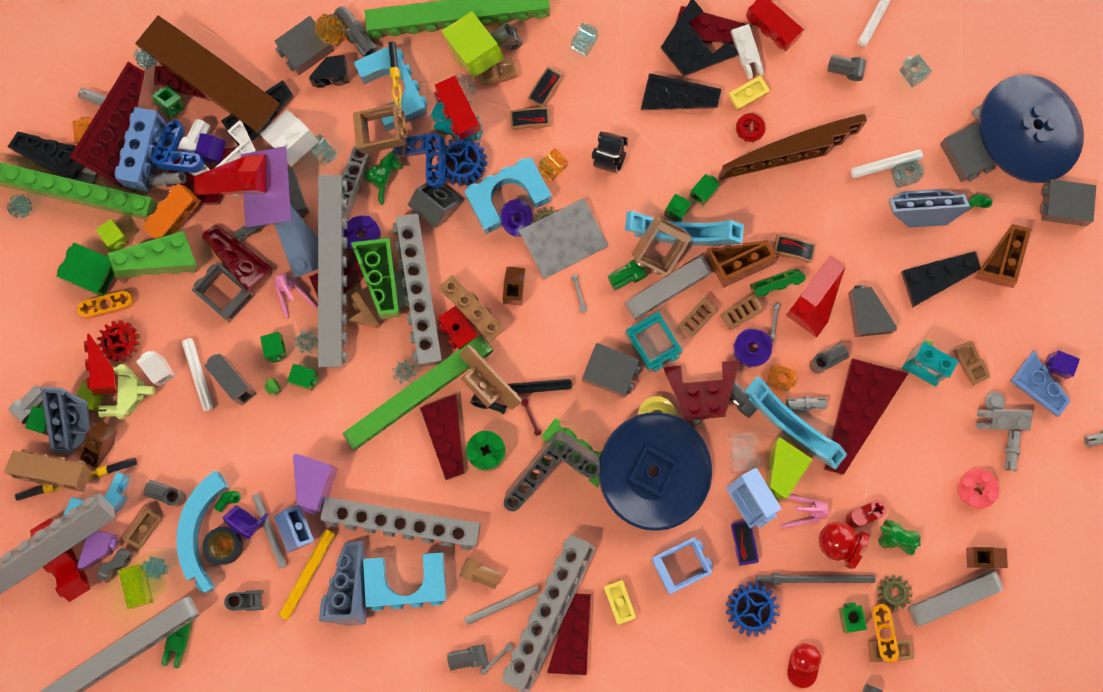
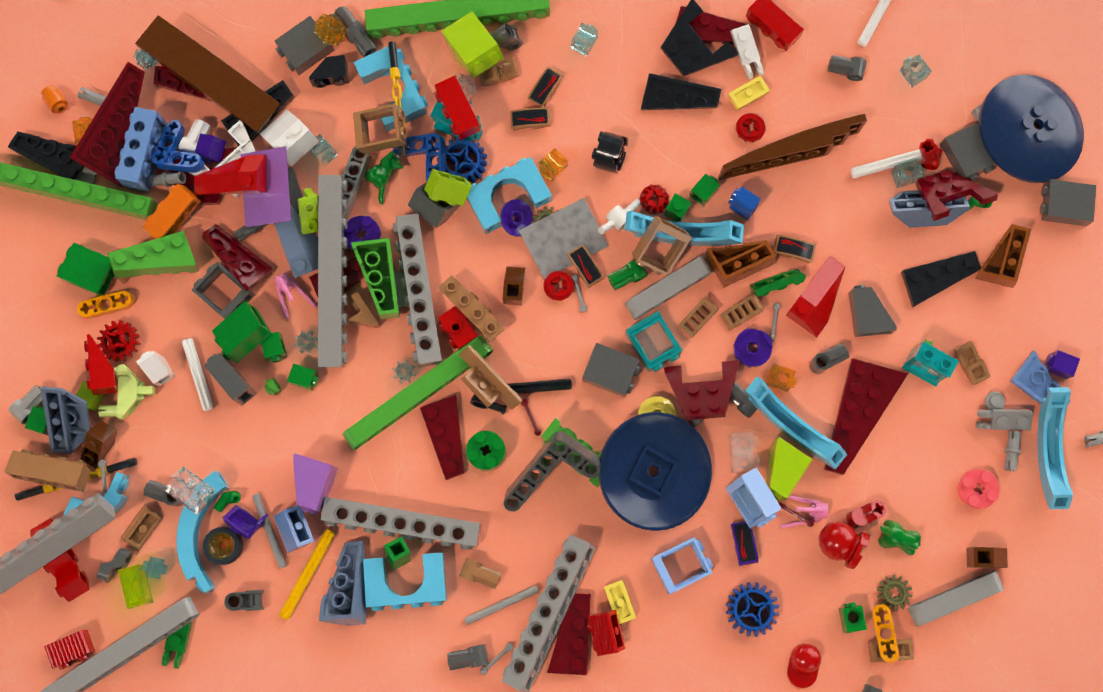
clear light blue gear [7,195,32,218] -> none
medium lavender slope [77,530,118,569] -> none
lime brick [95,219,129,251] -> none
green brick [152,85,184,119] -> none
dark grey bar [756,573,876,585] -> none
light grey pin [786,396,827,411] -> none
none -> orange brick [41,85,68,113]
none -> red brick [44,630,95,670]
none -> light grey hinge [98,459,107,497]
none -> clear brick [166,466,215,514]
none -> green brick [212,301,272,363]
none -> lime bracket [298,188,318,235]
none -> green brick [384,536,411,571]
none -> lime brick [424,169,472,206]
none -> red gear [543,271,574,301]
none -> black slope [567,244,605,288]
none -> red brick [587,610,625,656]
none -> white piece [598,198,641,234]
none -> red gear [640,184,669,214]
none -> blue brick [728,186,761,221]
none -> dark red hinge [778,502,814,527]
none -> dark red wing [916,170,998,221]
none -> red piece [919,139,942,170]
none -> medium azure arch [1037,387,1073,509]

